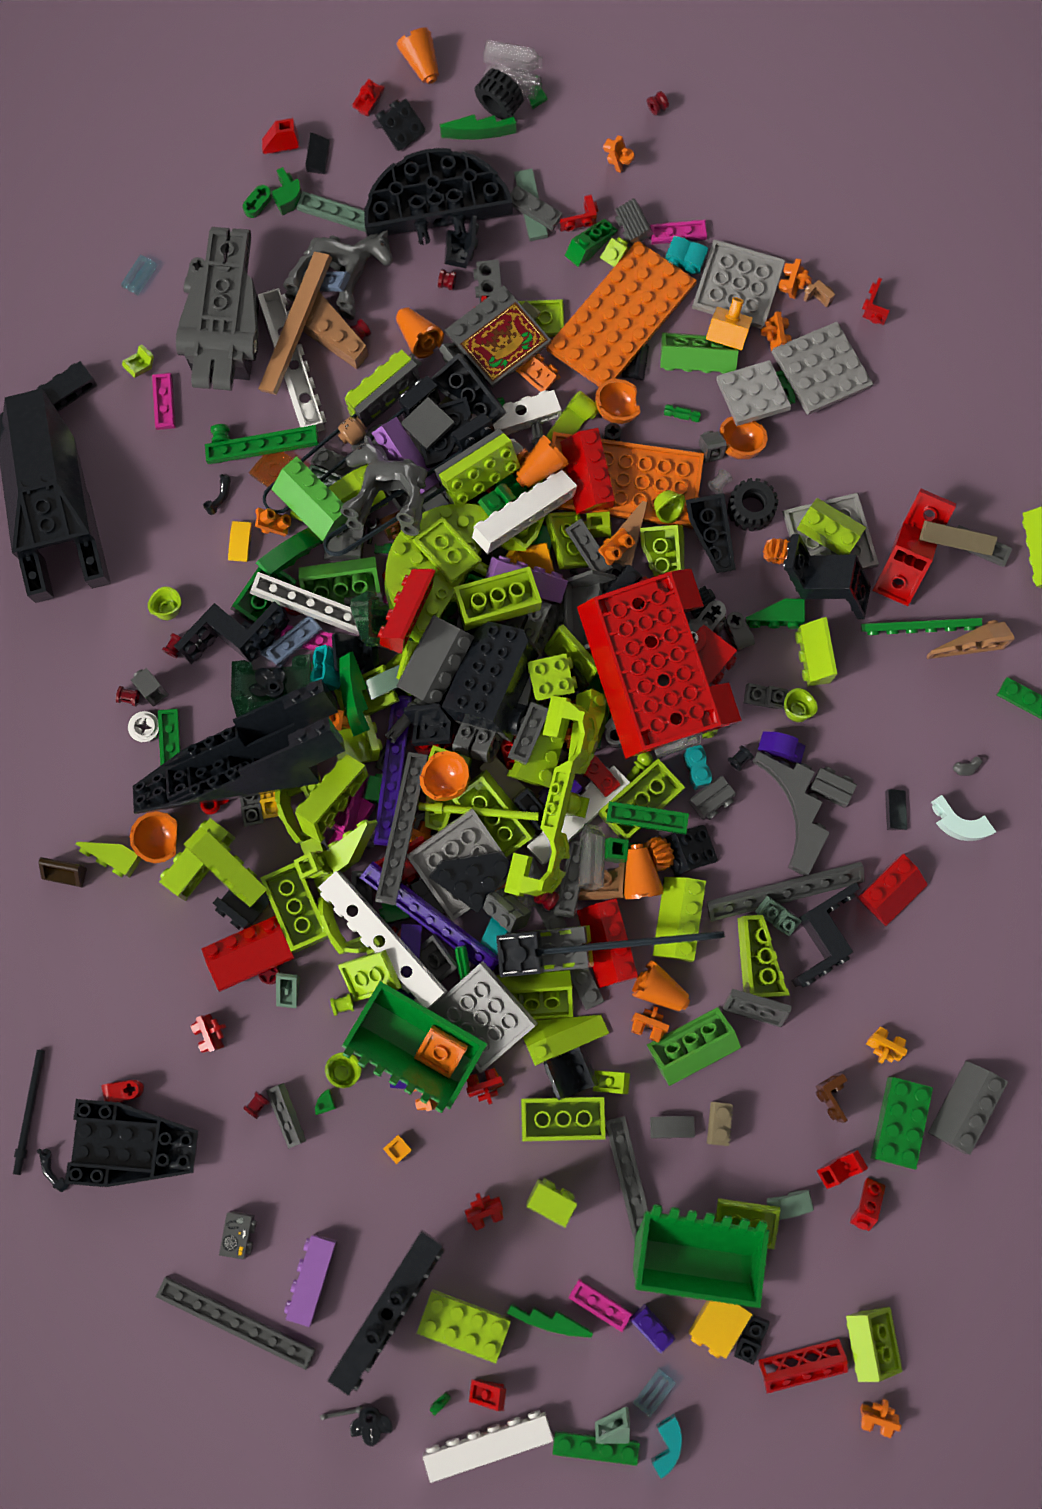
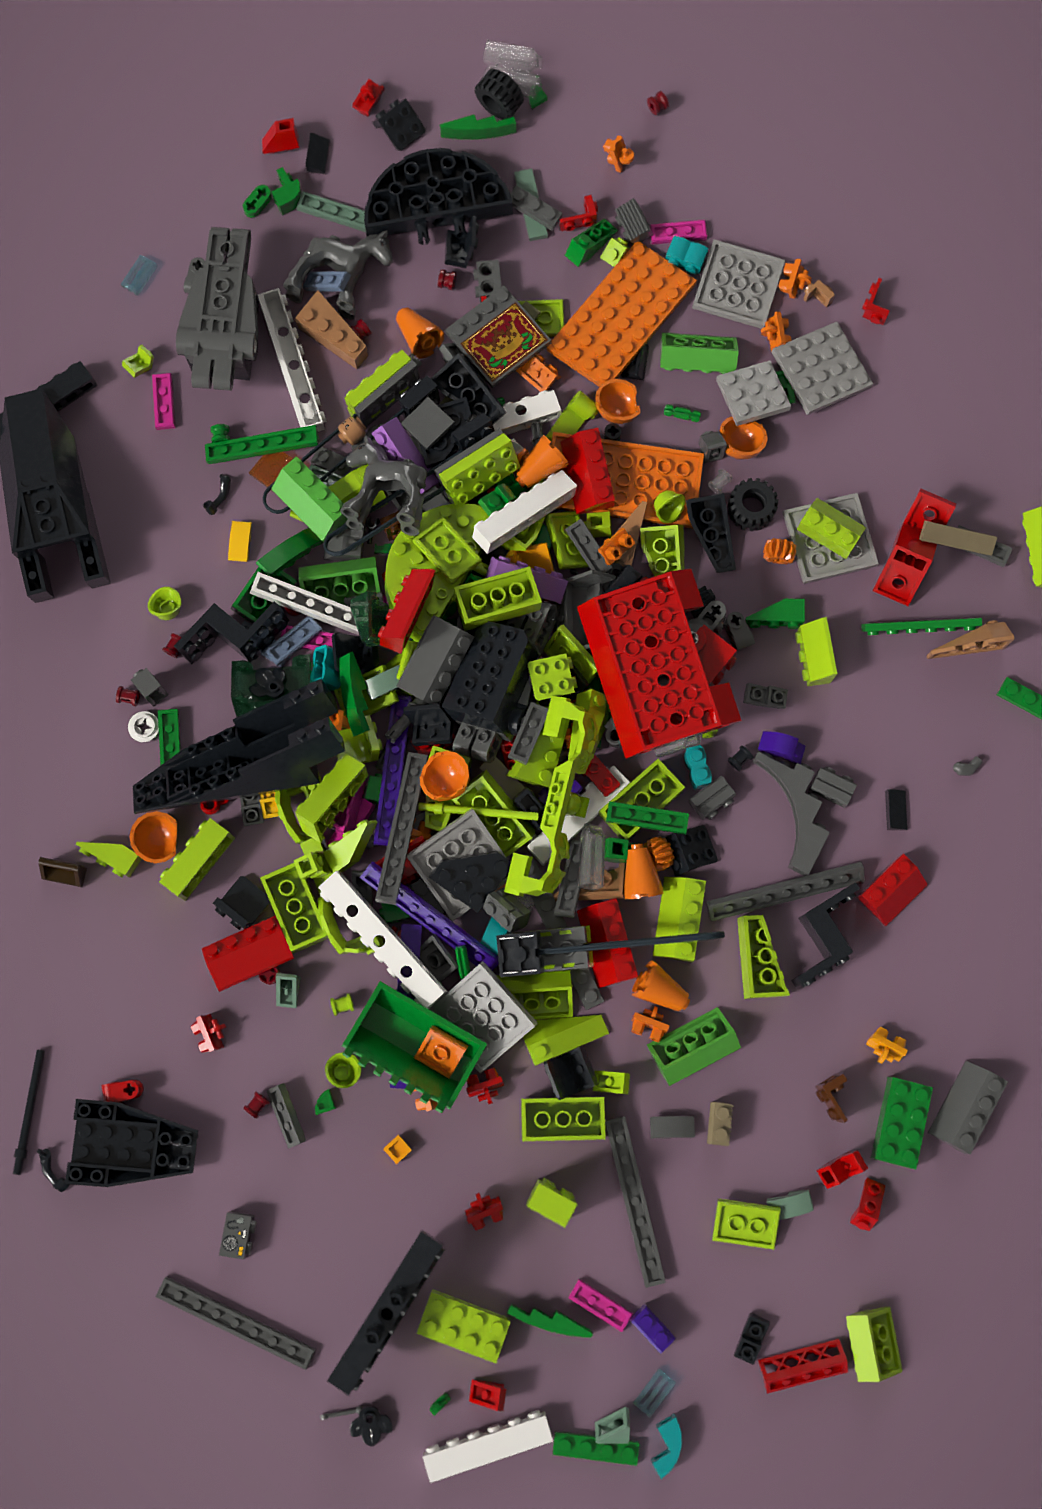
lime wedge [184,827,267,907] -> none
orange hips [255,507,291,537] -> none
medium nougat tile [258,252,332,395] -> none
medium lavender brick [284,1234,337,1327] -> none
lime tile [338,950,402,1002] -> none
orange cone [397,27,439,84] -> none
dark red wheel [534,891,559,910] -> none
lime bar [626,752,653,782] -> none
green piece [633,1205,769,1308] -> none
yellow brick [688,1300,752,1359] -> none
light orange brick [706,297,753,350] -> none
dark grey tile [723,989,792,1027] -> none
sand green slope [755,896,801,936] -> none
black bracket [783,534,871,619] -> none
lime helmet [784,688,818,722] -> none
orange hips [860,1399,901,1438] -> none
light aqua arch [931,795,996,841] -> none

